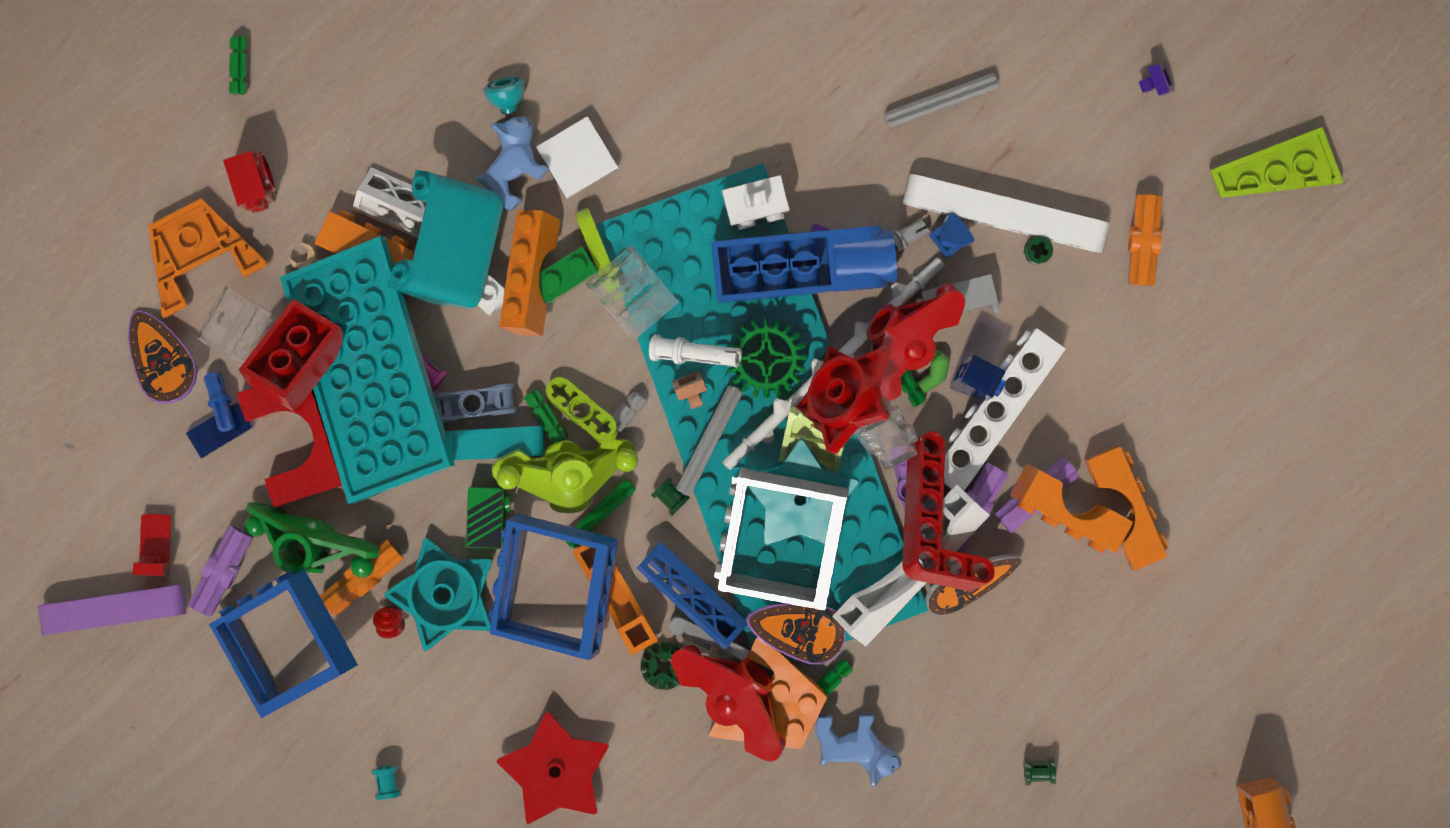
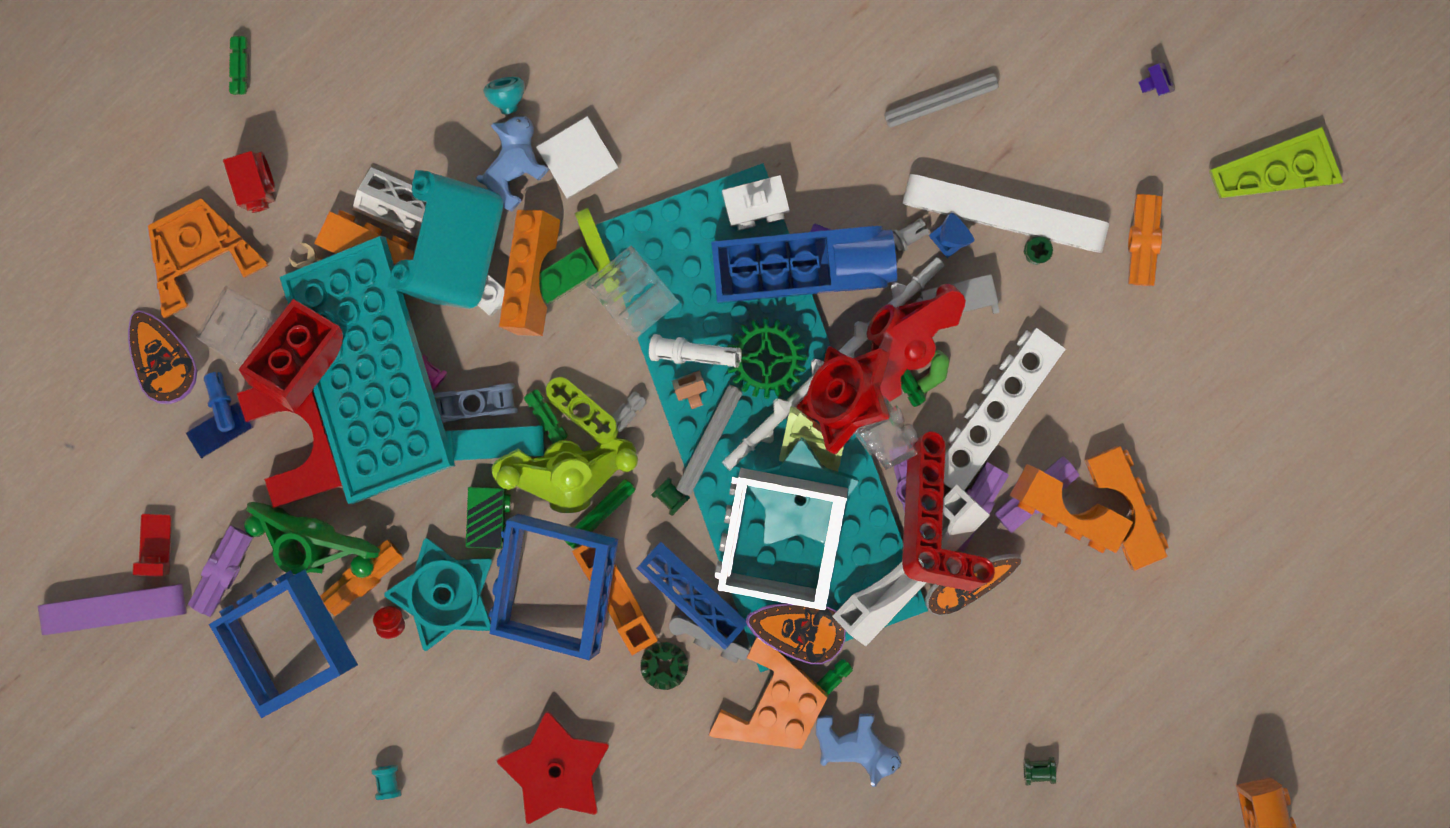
red piece [671,645,786,762] -> none
clear blue slope [949,355,1006,401] -> none

